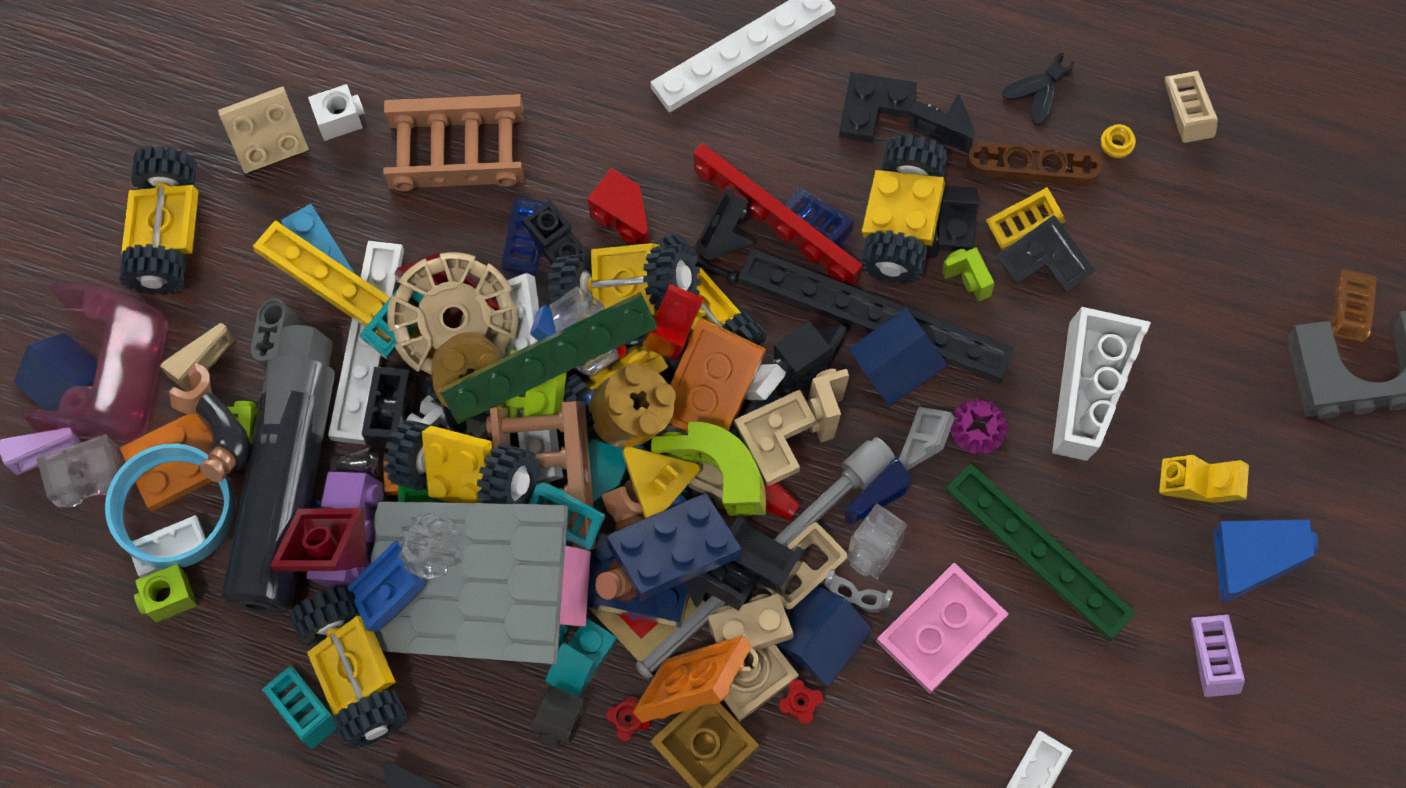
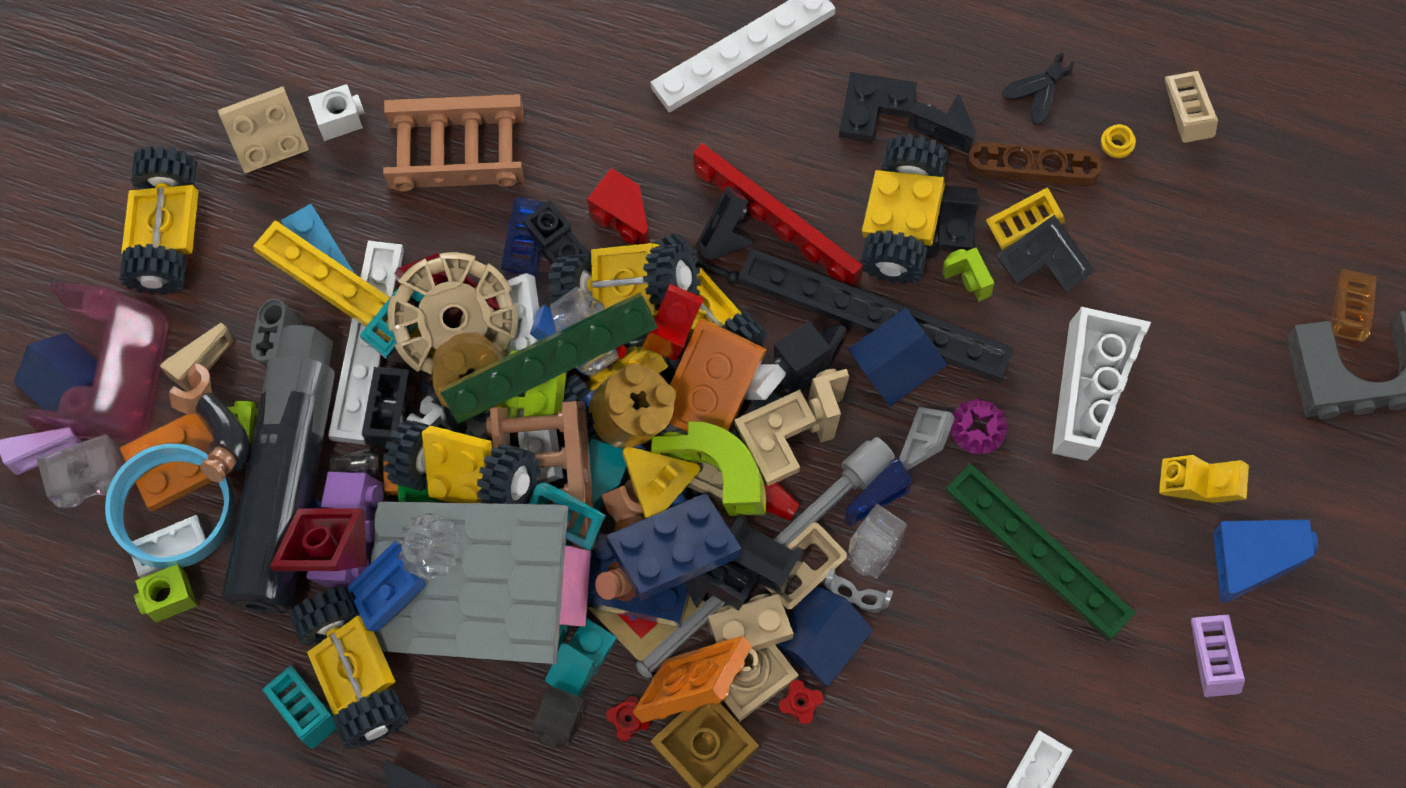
clear blue slope [784,188,854,246] -> none
bright pink plate [876,563,1008,694] -> none

